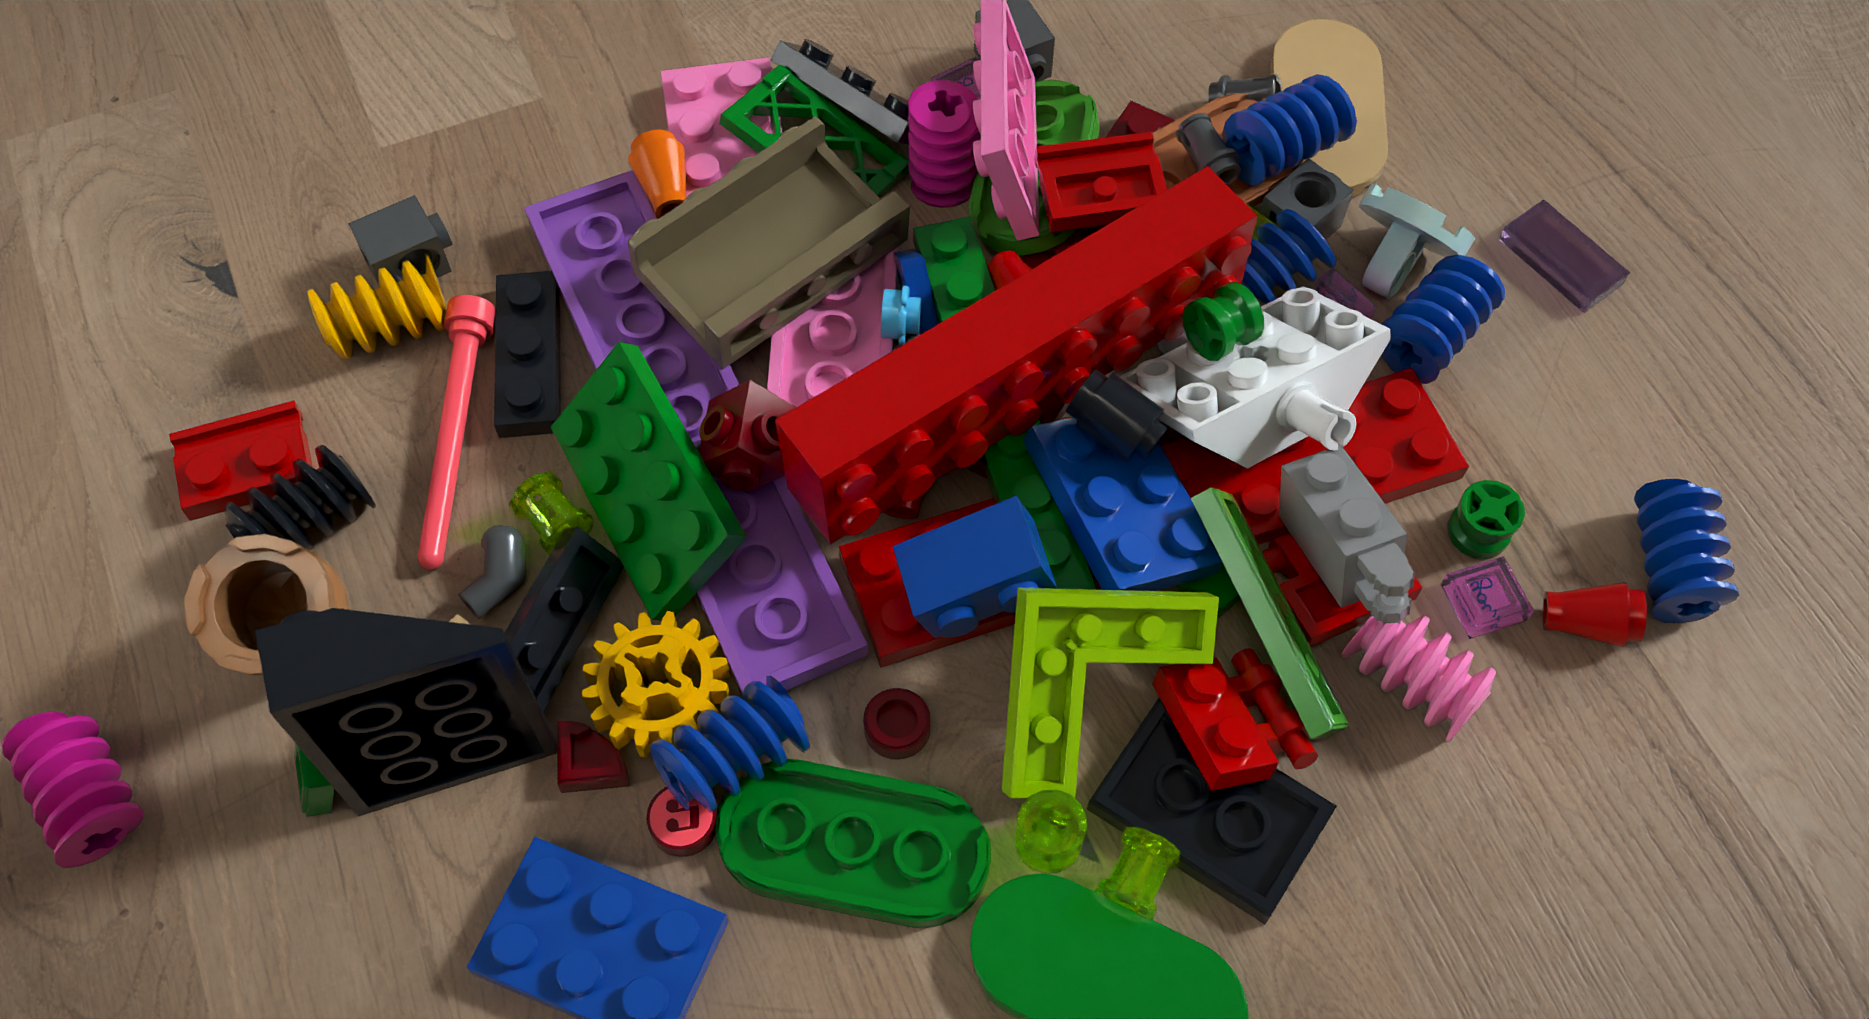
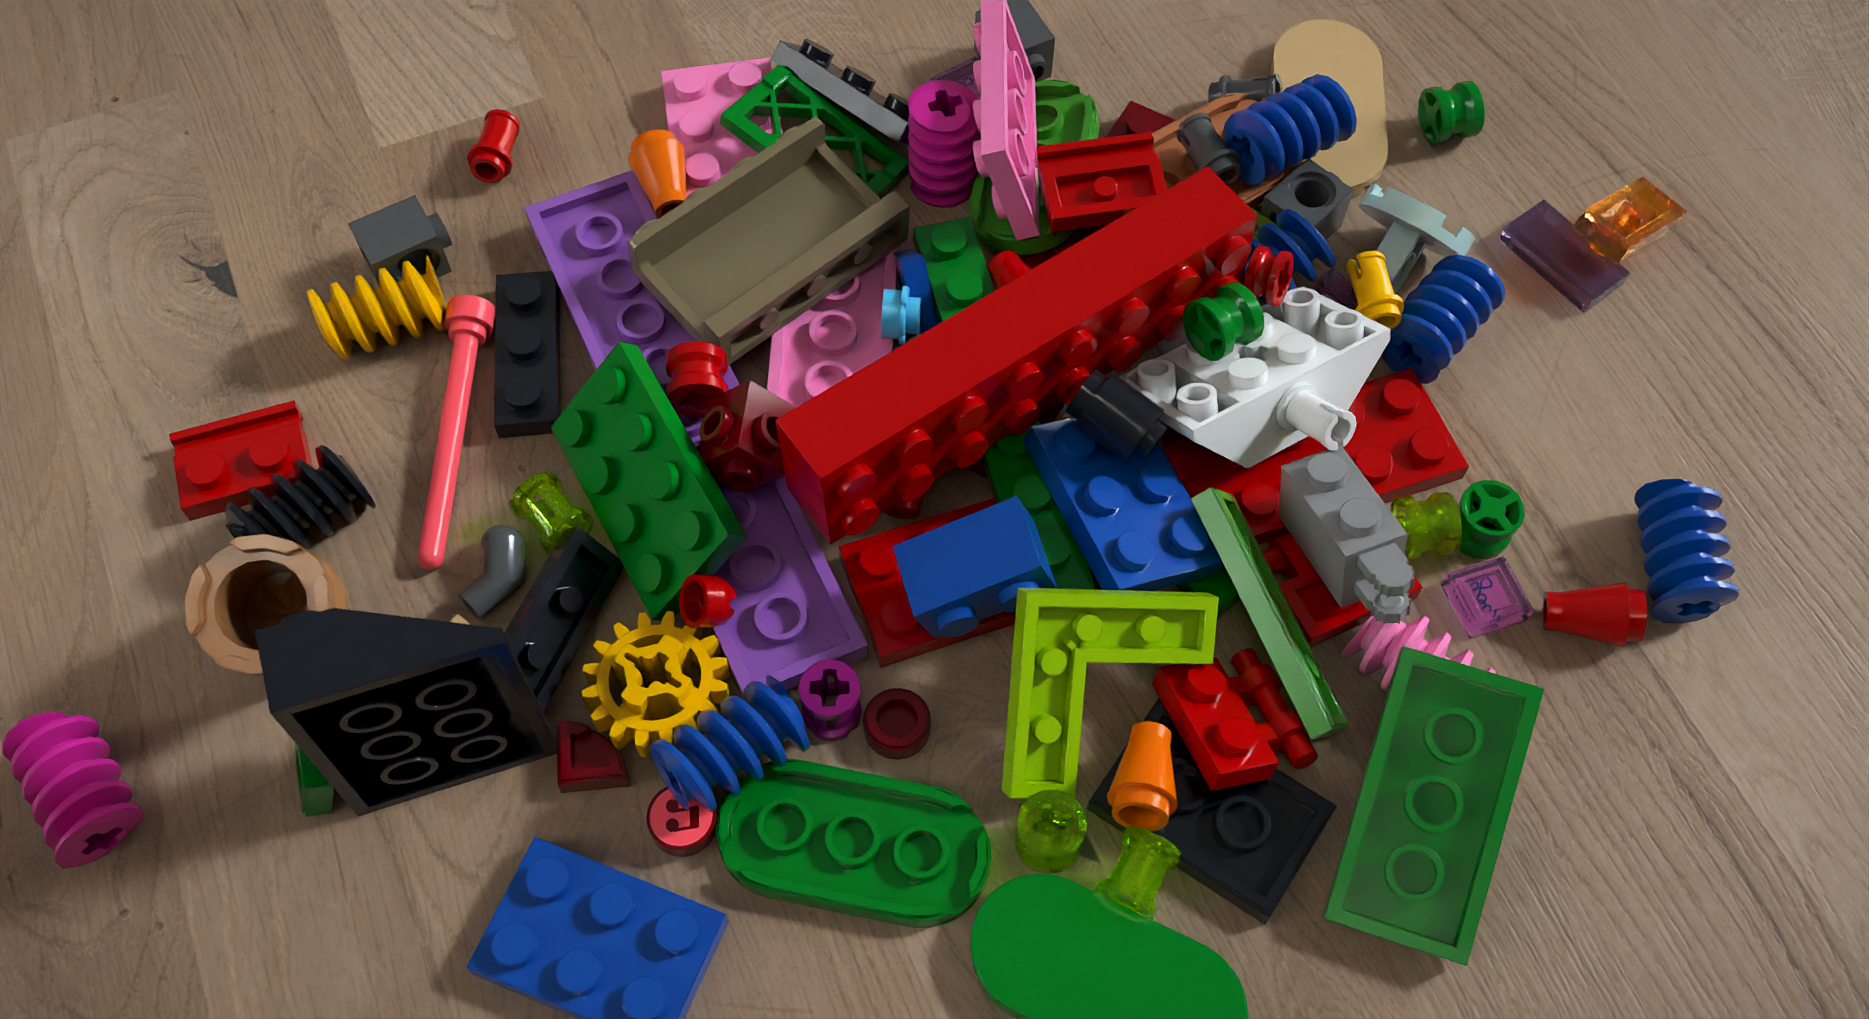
none -> red pin [467,109,520,183]
none -> red wheel [665,341,728,418]
none -> red hinge [679,574,737,628]
none -> magenta bush [798,659,862,742]
none -> orange cone [1107,721,1178,831]
none -> red bush [1244,245,1294,307]
none -> green plate [1322,646,1544,966]
none -> yellow pin [1346,251,1404,330]
none -> clear neon green wheel [1390,492,1462,560]
none -> green wheel [1418,81,1485,144]
none -> clear orange plate [1572,176,1688,264]

